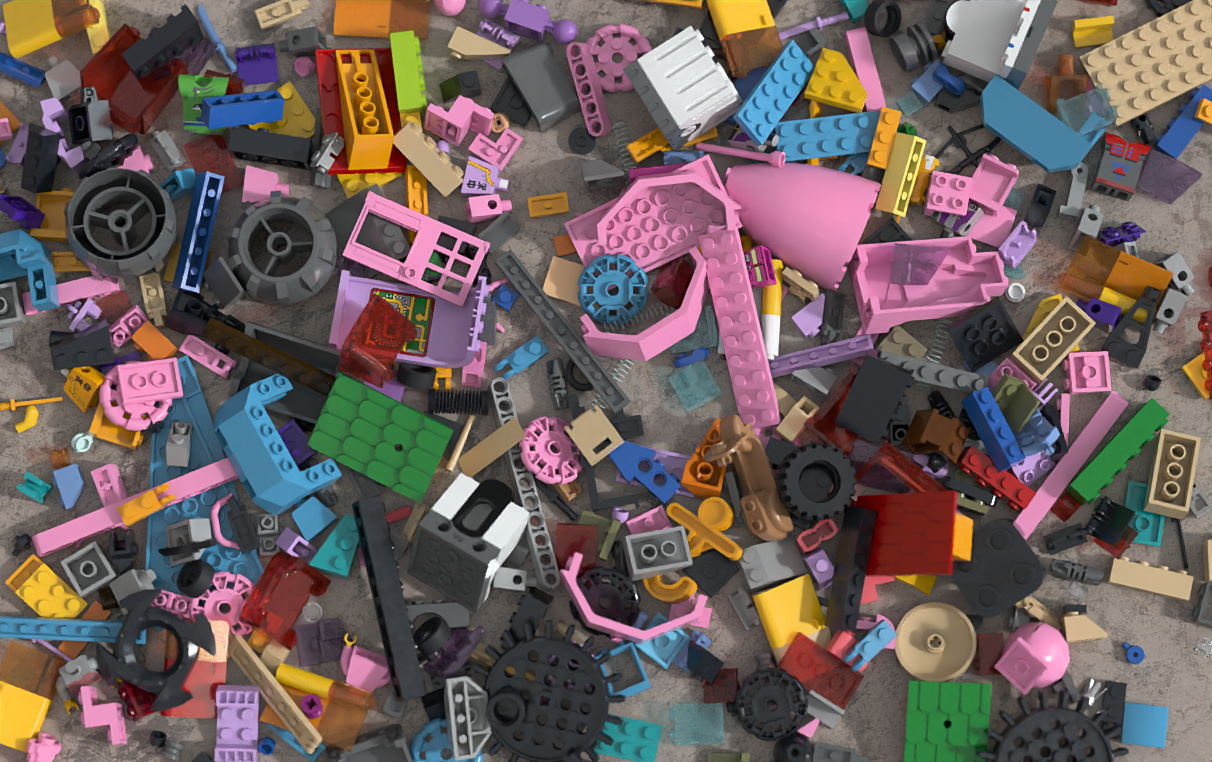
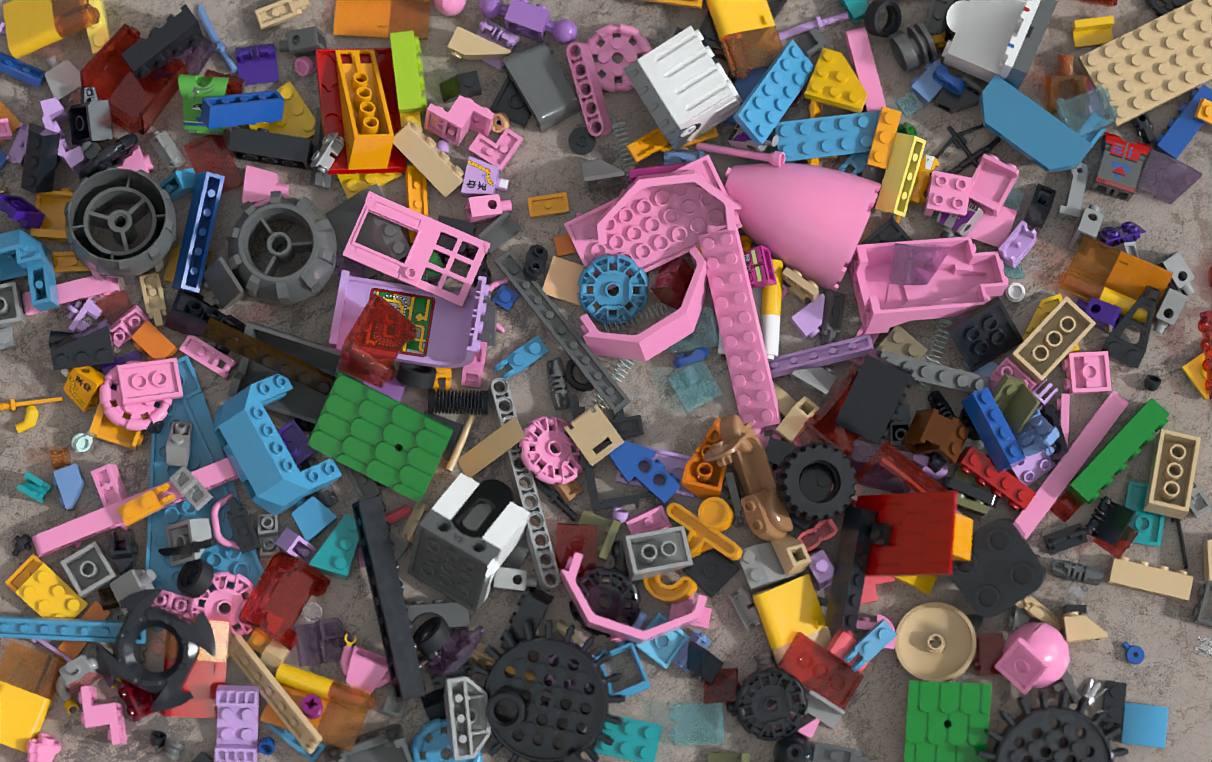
none -> light grey slope [169,465,213,511]
none -> black plate [523,245,548,281]
none -> tan slope [771,534,811,576]
none -> black plate [869,523,893,546]

